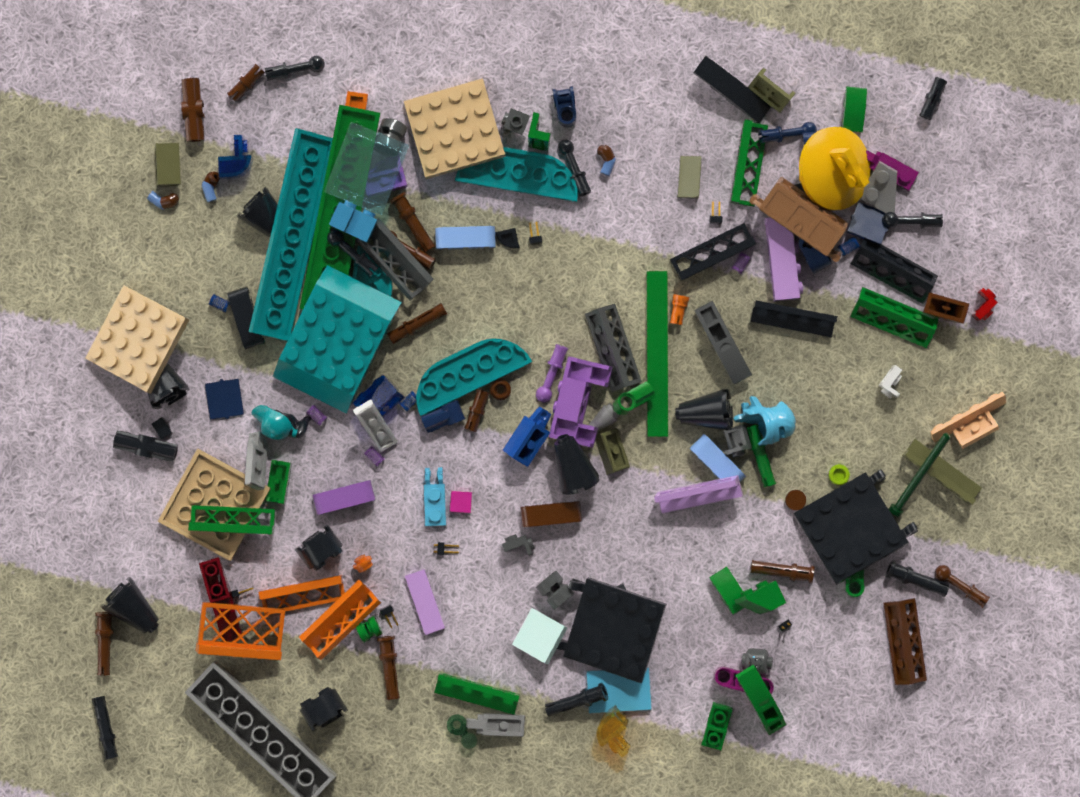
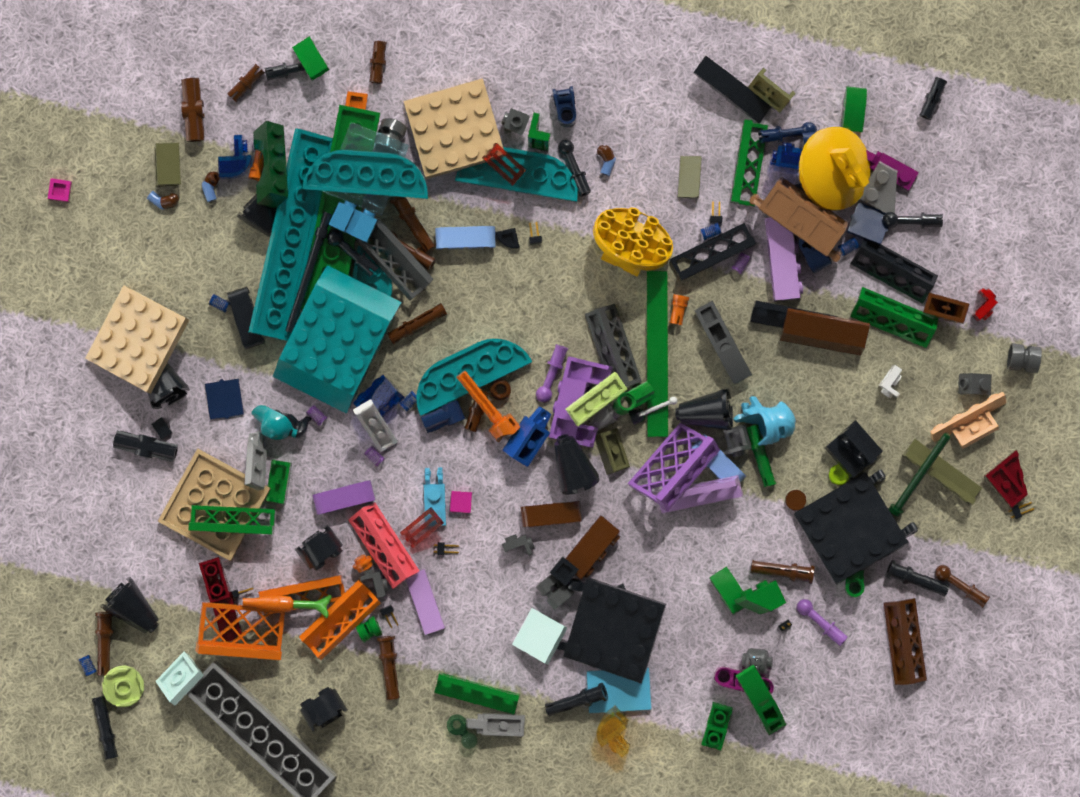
none -> dark pink tile [47,178,72,202]
none -> blue piece [79,655,97,676]
none -> yellowish green tile [102,665,144,707]
none -> light aqua tile [156,651,204,706]
none -> orange piece [243,595,332,618]
none -> orange pin [248,150,264,181]
none -> dark green arch [253,121,288,208]
none -> black bar [285,212,332,333]
none -> green slope [292,36,330,81]
none -> teal plate [302,150,428,199]
none -> coral fence [348,502,419,589]
none -> dark grey bracket [359,568,389,598]
none -> reddish brown pin [369,41,387,84]
none -> clear red tile [400,507,444,548]
none -> orange piece [456,371,520,443]
none -> clear red tile [482,142,526,186]
none -> black tile [549,556,579,586]
none -> yellowish green tile [565,372,628,427]
none -> reddish brown brick [566,515,621,579]
none -> yellow bracket [593,207,673,277]
none -> medium lavender fence [628,423,720,512]
none -> hinge [629,397,677,426]
none -> blue piece [700,223,722,240]
none -> clear blue brick [770,143,803,174]
none -> reddish brown slope [780,308,870,356]
none -> medium lavender pin [796,599,848,646]
none -> black bracket [824,420,883,479]
none -> dark grey bracket [958,373,992,395]
none -> dark red wing [984,450,1028,508]
none -> dark grey wheel [1007,343,1042,374]
none -> piece [1008,502,1034,519]

